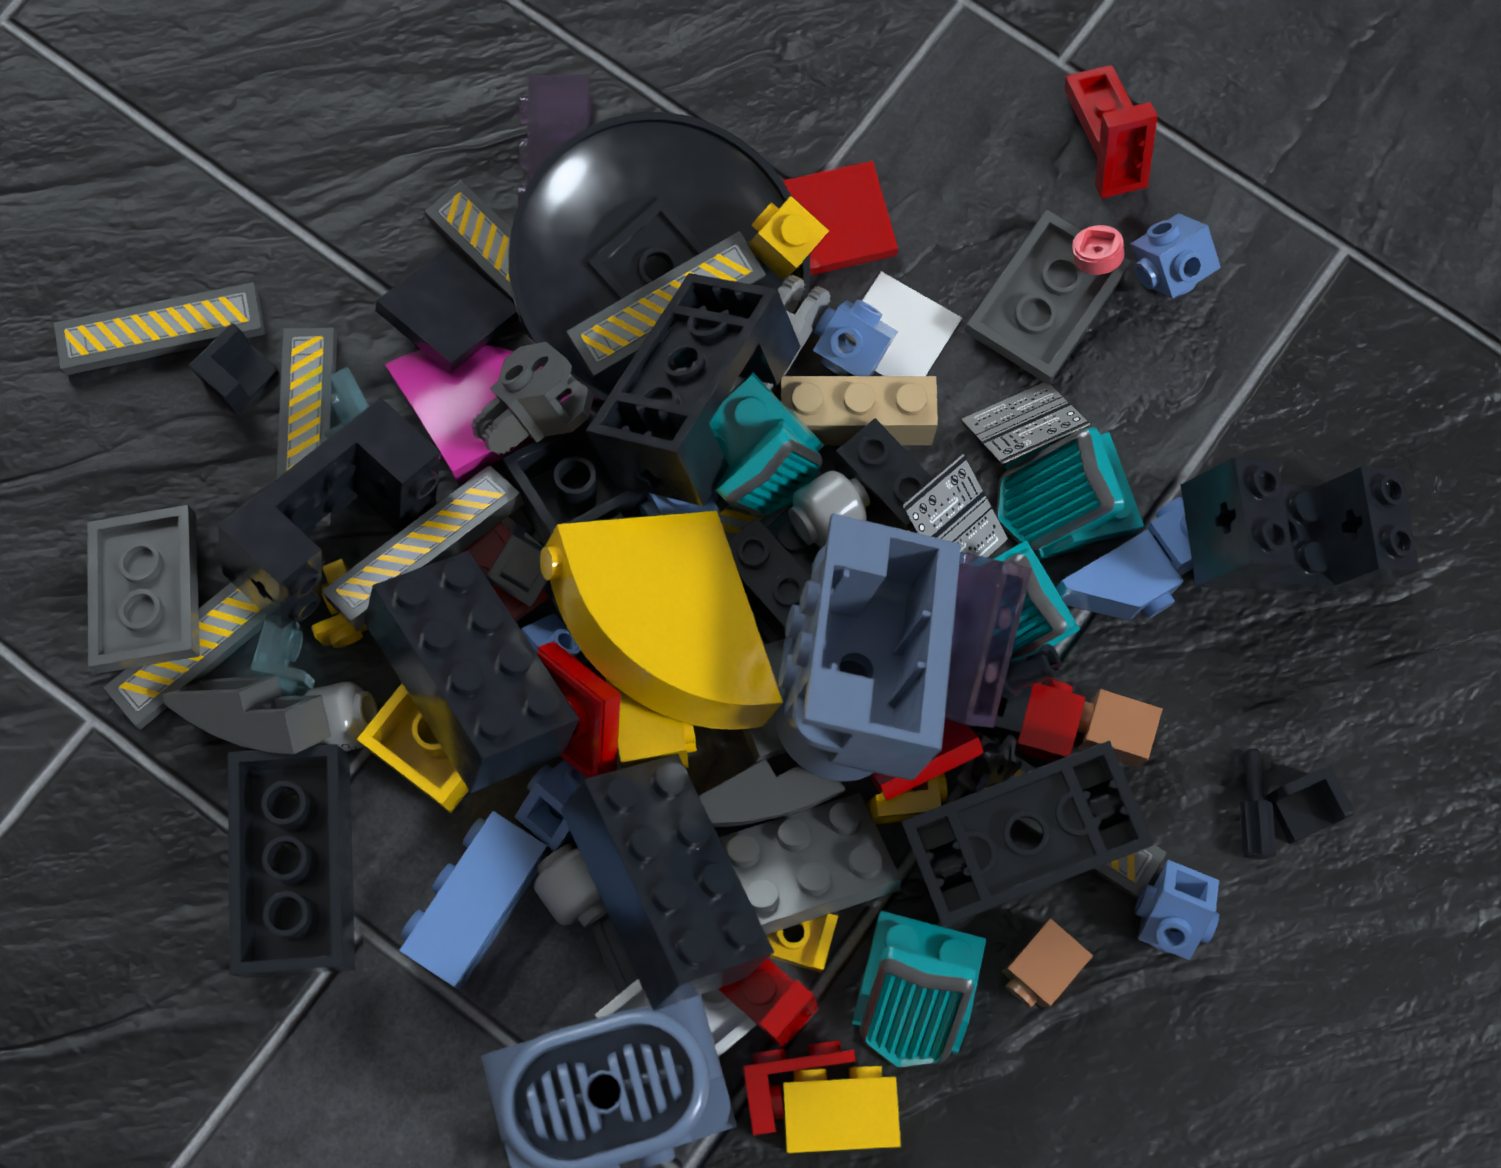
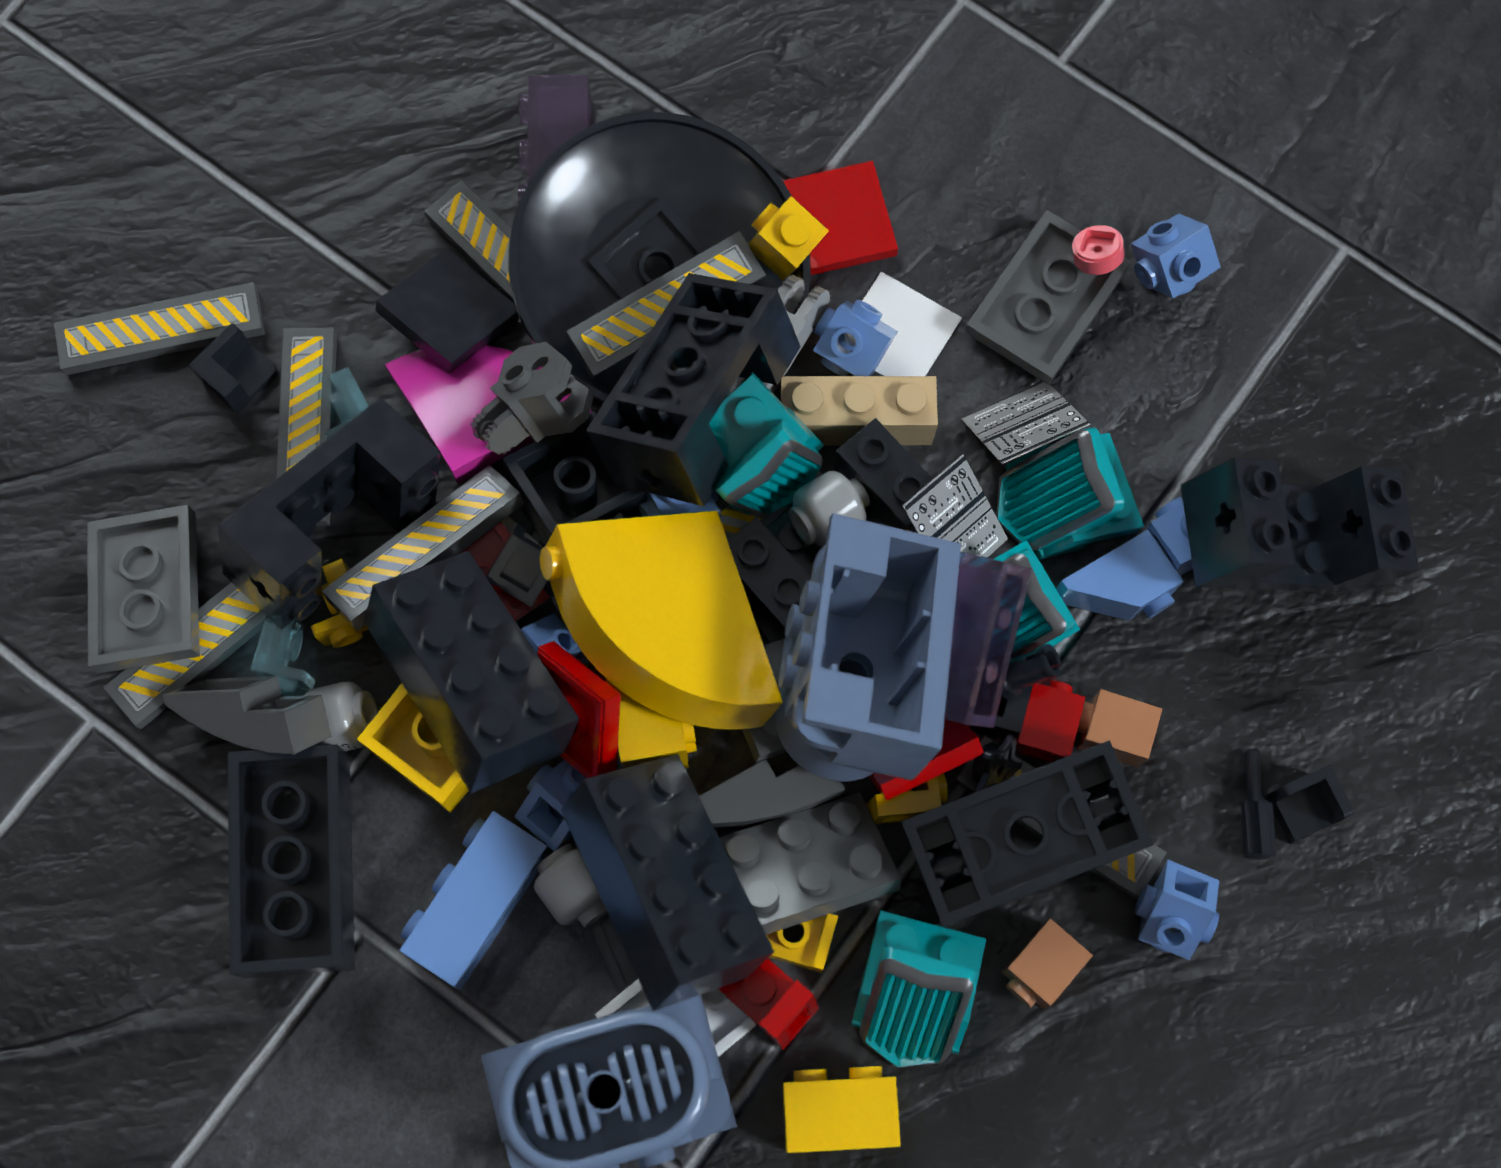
red bracket [743,1041,856,1135] -> none
red bracket [1064,65,1158,199] -> none

